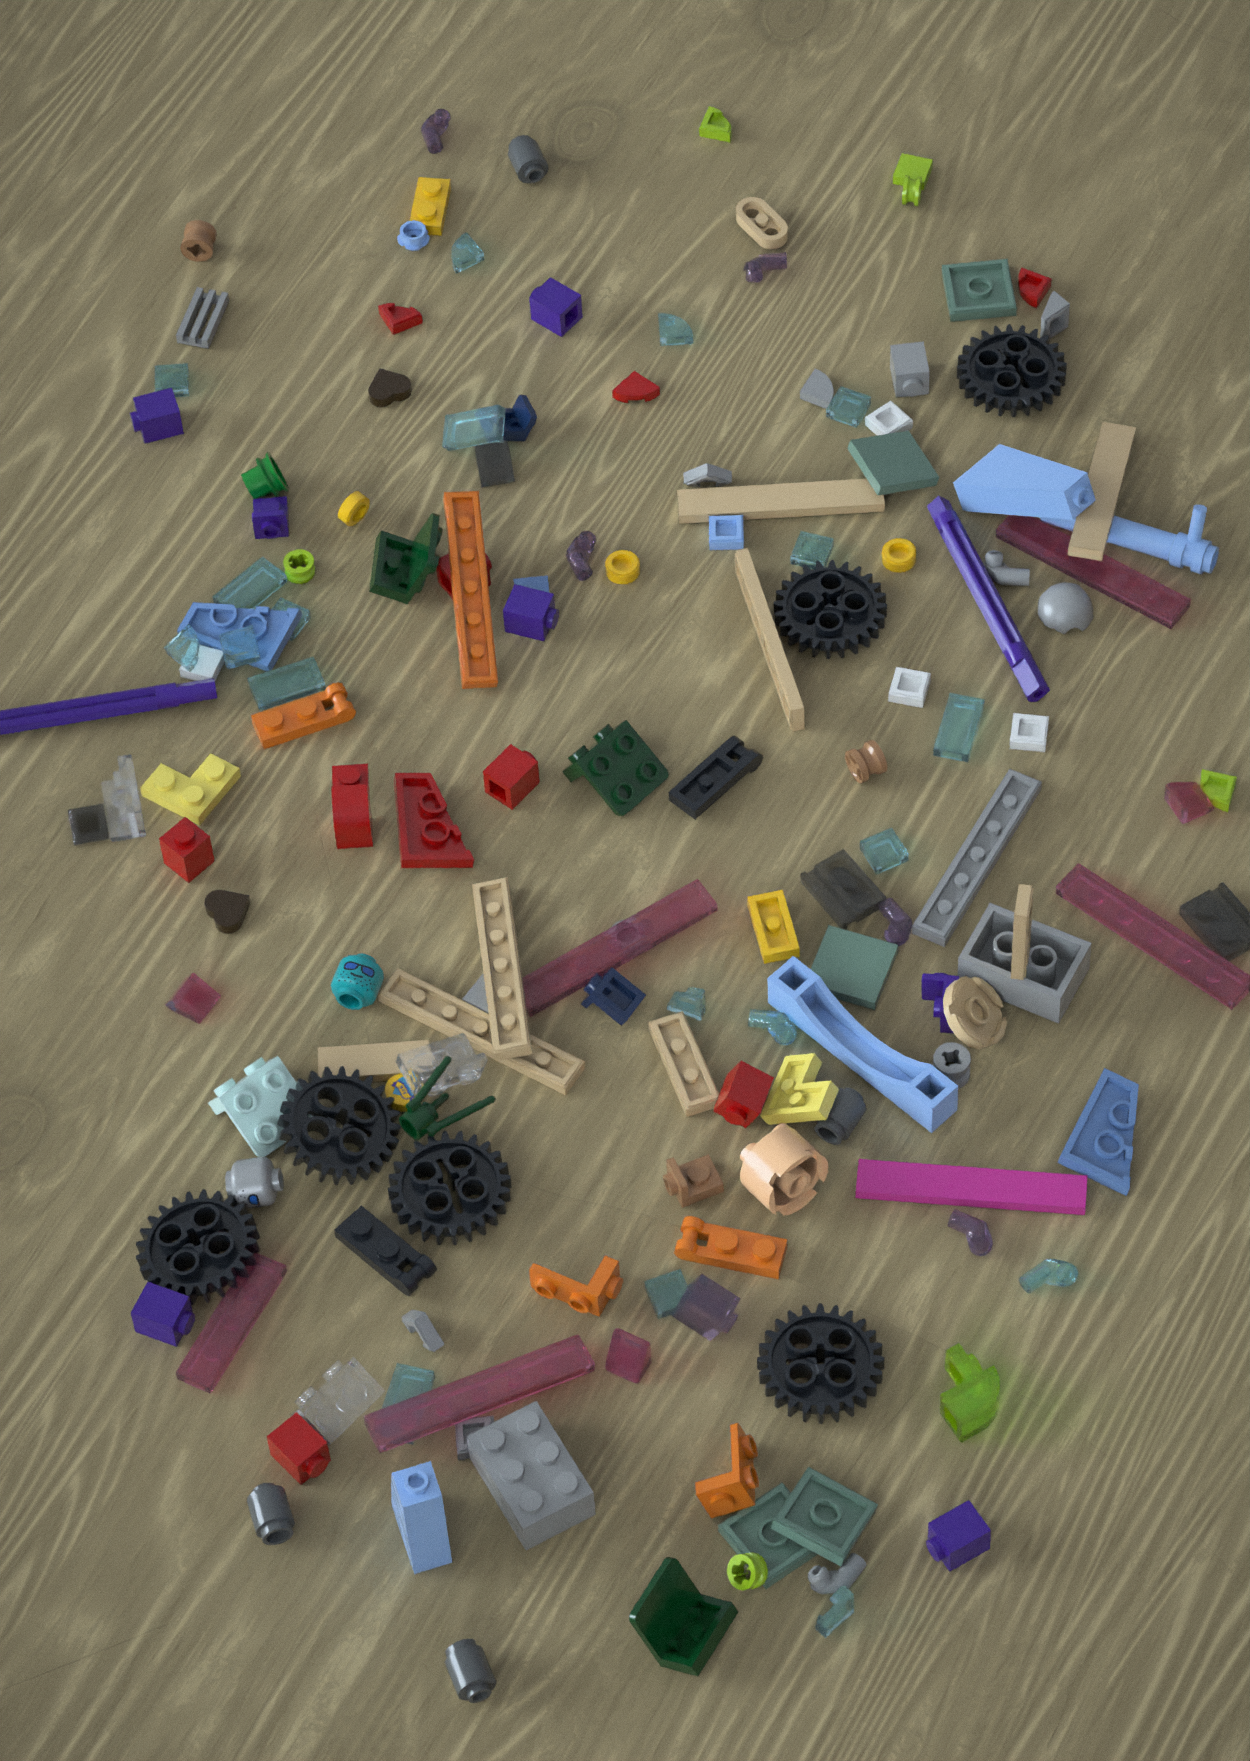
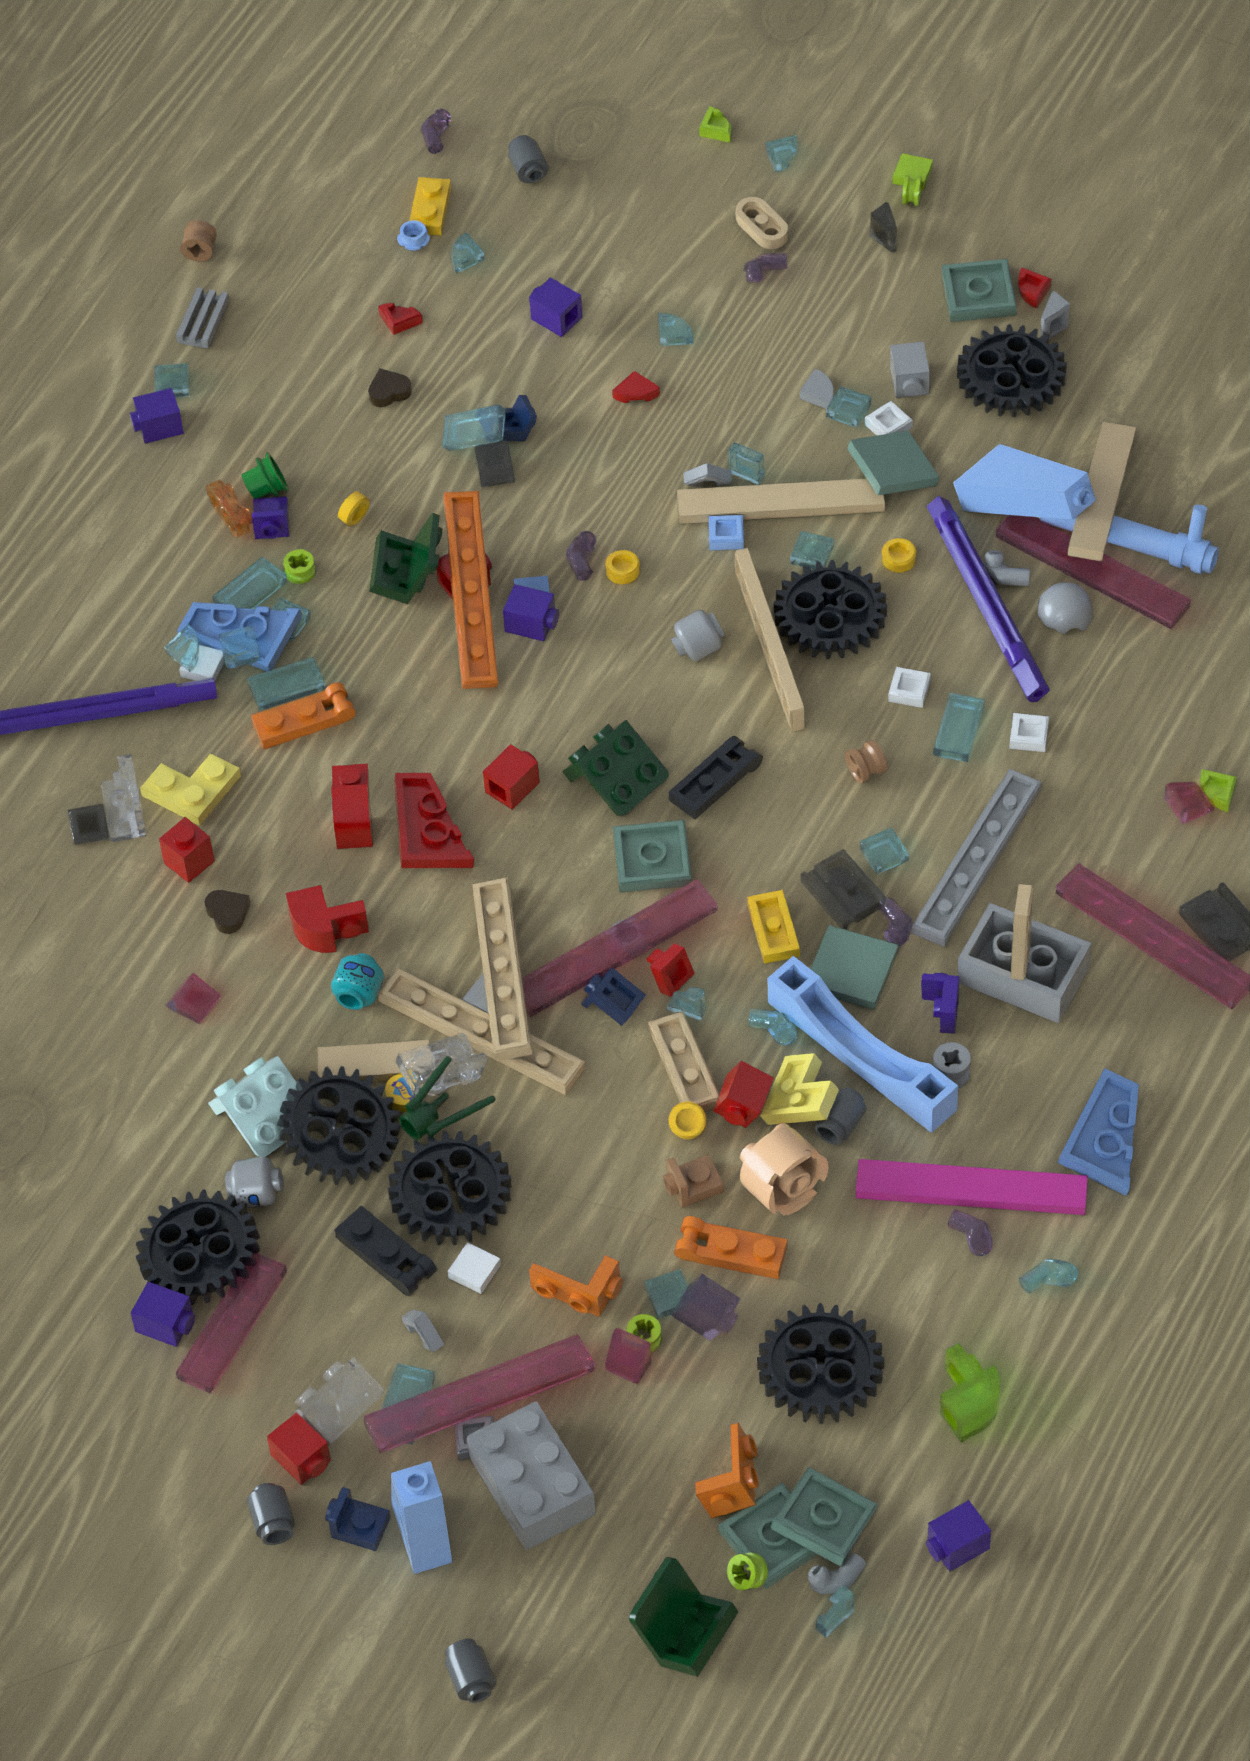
tan tile [943,976,1007,1050] -> none
none -> clear orange plate [206,479,252,538]
none -> red brick [285,885,369,953]
none -> dark blue bracket [325,1487,391,1551]
none -> white tile [447,1242,501,1294]
none -> sand green tile [613,820,692,892]
none -> lime bush [626,1314,662,1354]
none -> red tile [646,943,695,997]
none -> yellow tile [669,1101,707,1140]
none -> light grey head [671,610,725,662]
none -> clear light blue tile [728,442,764,485]
none -> clear light blue tile [765,135,798,173]
none -> clear smoke slope [870,202,897,253]

